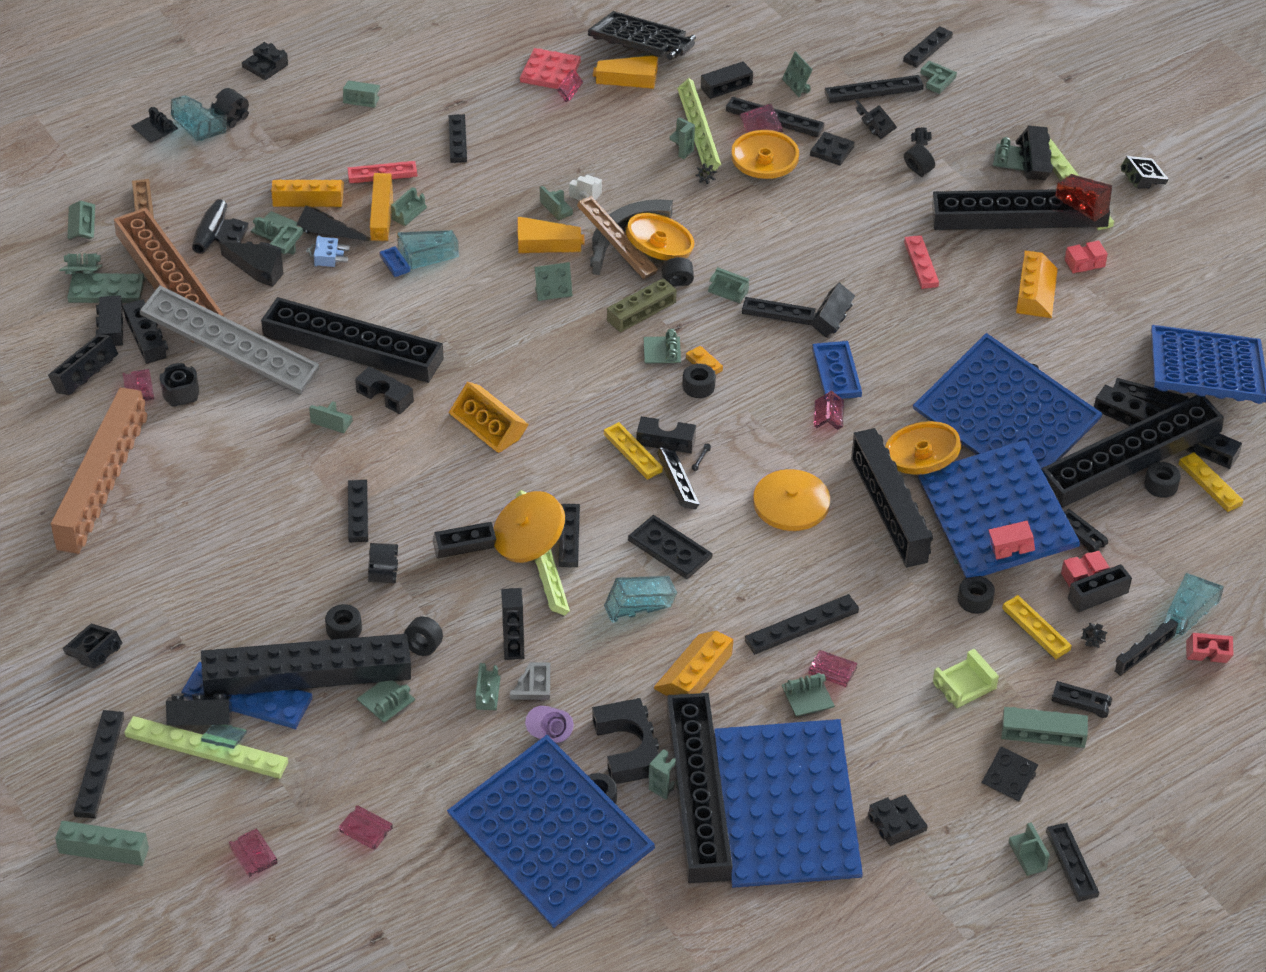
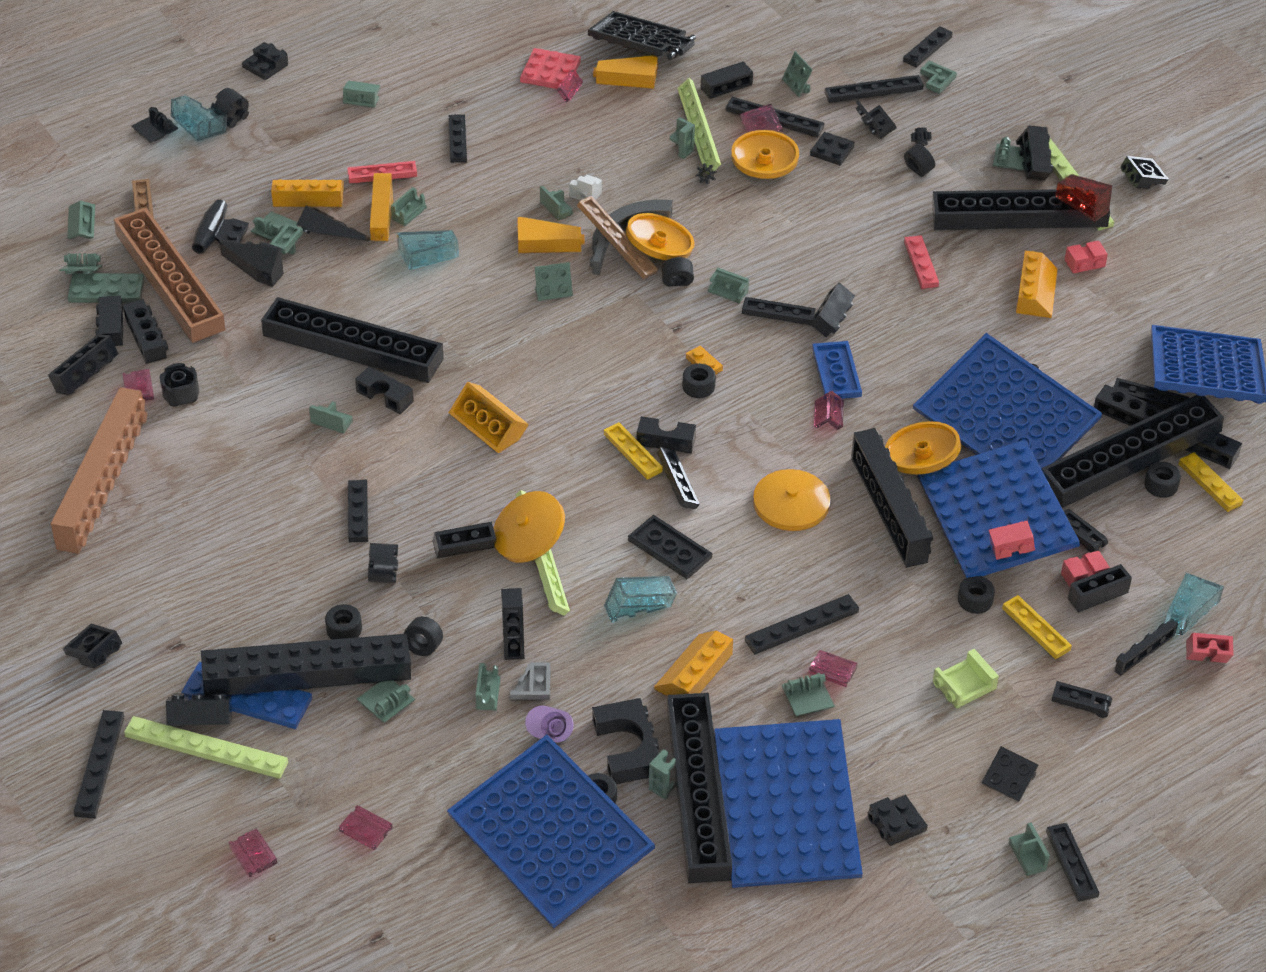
sand green brick [55,821,149,866] -> none
light grey plate [140,285,319,394] -> none
clear light blue piece [201,725,247,749] -> none
light blue piece [306,236,350,267] -> none
blue plate [379,246,411,277] -> none
black plate [559,504,580,567] -> none
olive brick [607,278,677,333] -> none
sand green hinge [644,329,681,363] -> none
black hinge [691,443,711,471] -> none
sand green brick [1001,707,1088,748] -> none
black gear [1081,623,1107,648] -> none

